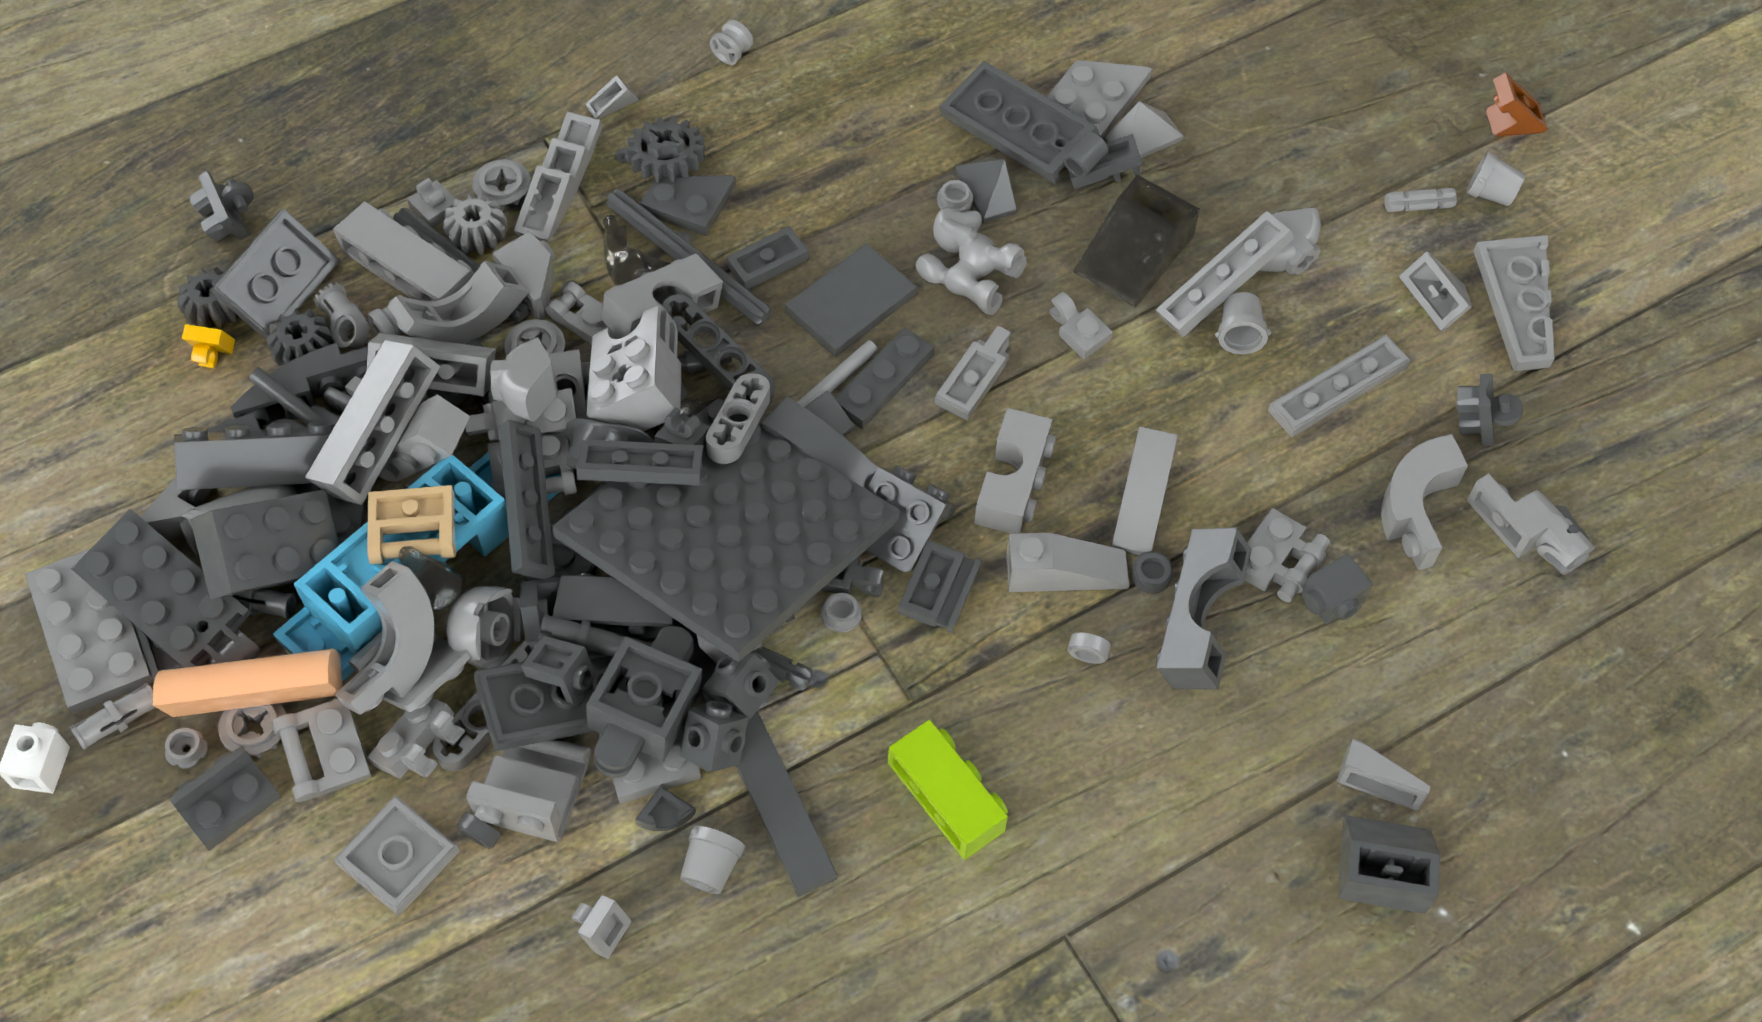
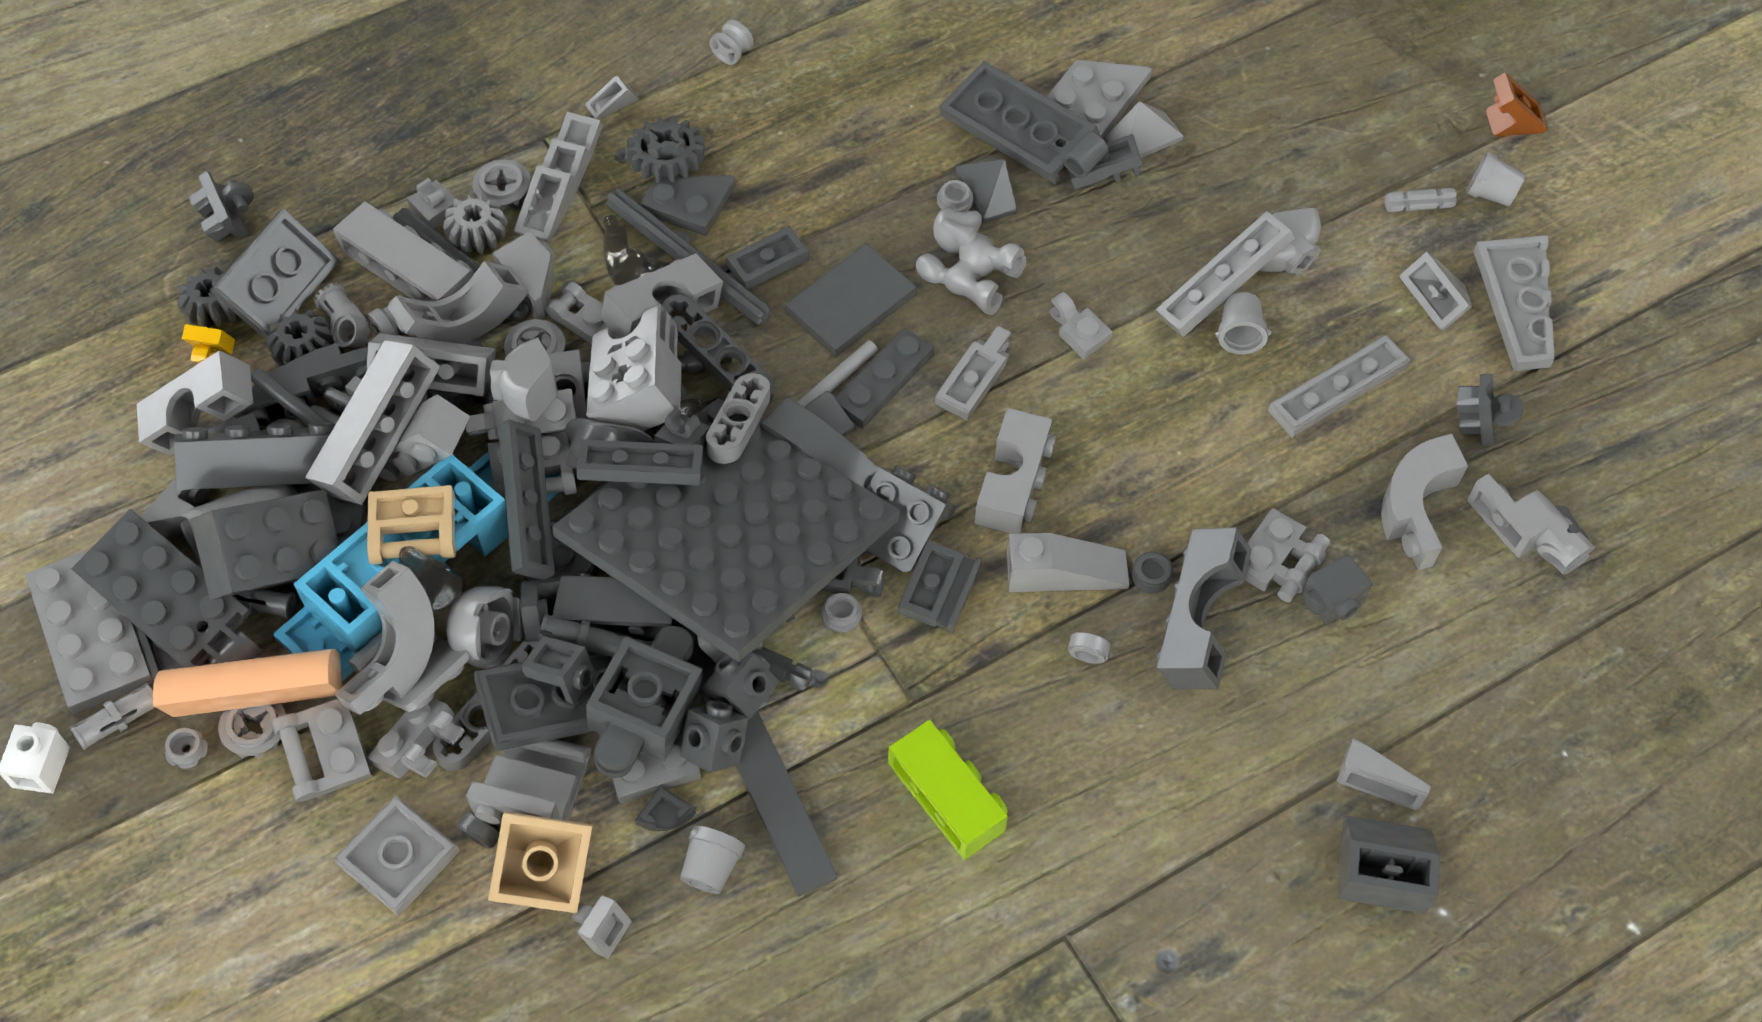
dark grey bracket [169,746,281,851] -> none
clear smoke slope [1074,174,1200,308] -> none
light grey slope [1112,426,1178,555] -> none
none -> light grey arch [137,350,253,456]
none -> tan slope [488,811,592,913]

